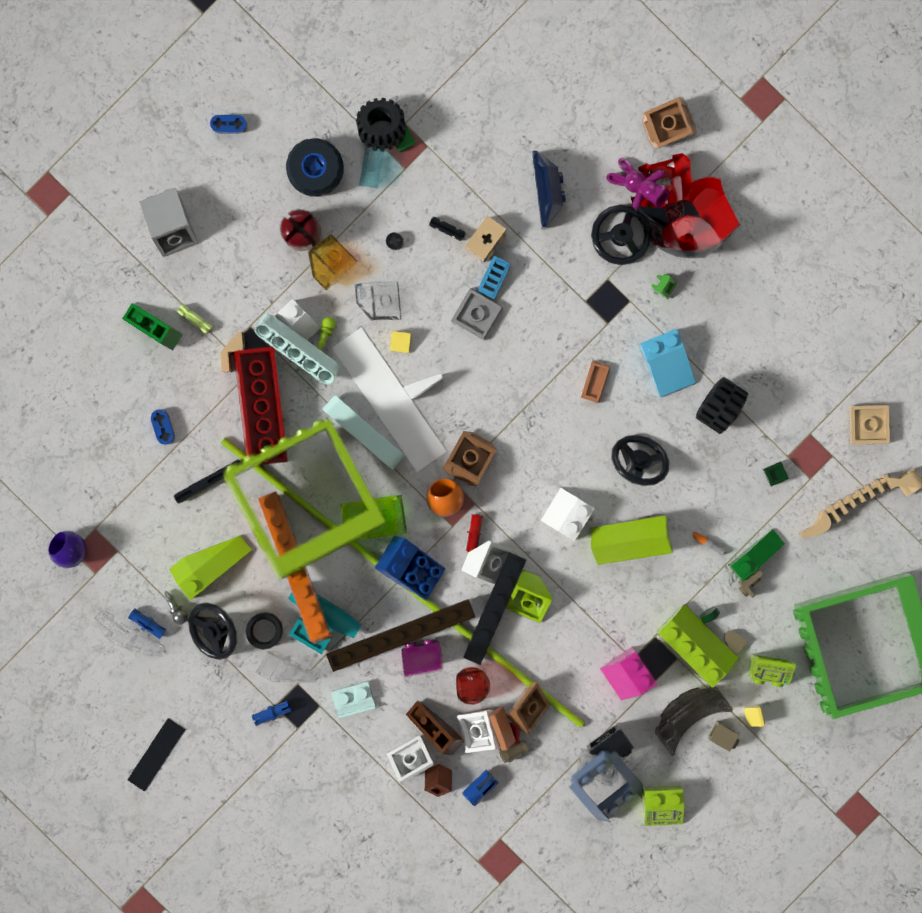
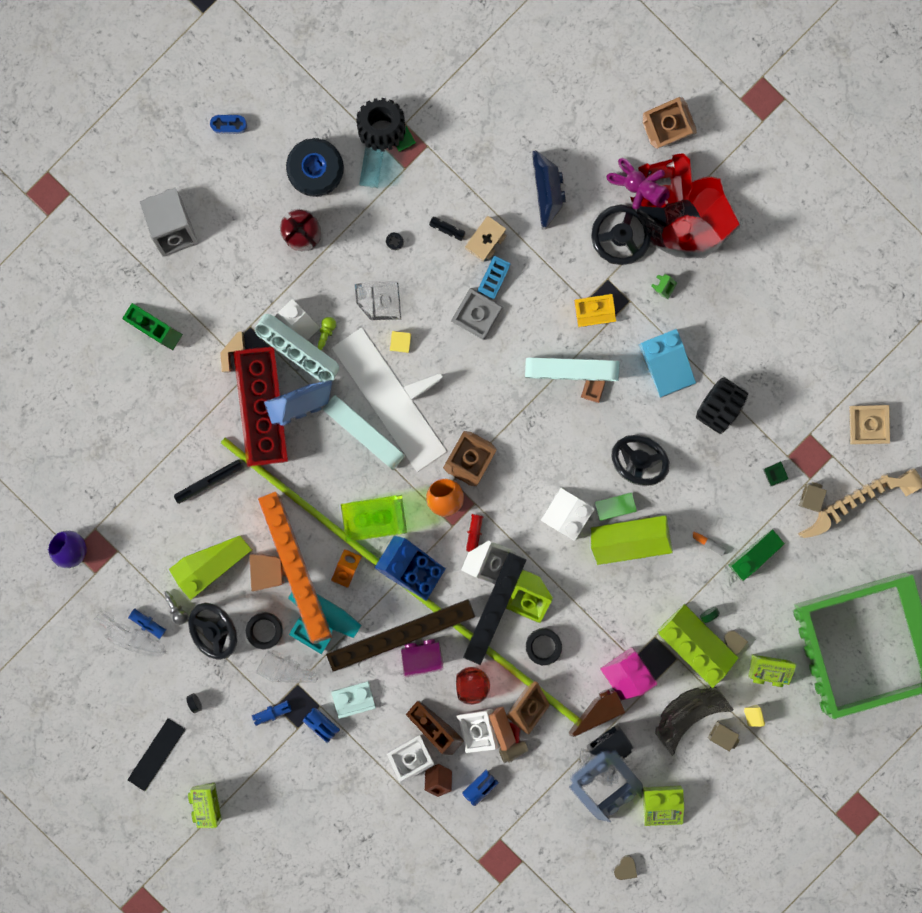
blue beam [151,409,175,445] -> none
yellowish green axle [177,304,212,334] -> none
lime door [224,418,385,581] -> none
clear yellow slope [308,234,358,290] -> none
dark tan bracket [738,569,763,598] -> none
none -> black tile [186,693,202,713]
none -> lime slope [188,783,222,828]
none -> medium nougat torso [249,554,286,591]
none -> medium blue slope [265,380,332,426]
none -> blue arm [303,707,340,743]
none -> orange bracket [331,549,362,588]
none -> light aqua beam [525,358,620,381]
none -> black tyre [526,628,562,666]
none -> reddish brown slope [568,689,625,737]
none -> yellow plate [574,294,616,328]
none -> bright green slope [595,492,637,521]
none -> dark tan tile [614,856,637,880]
none -> dark tan brick [799,482,827,512]

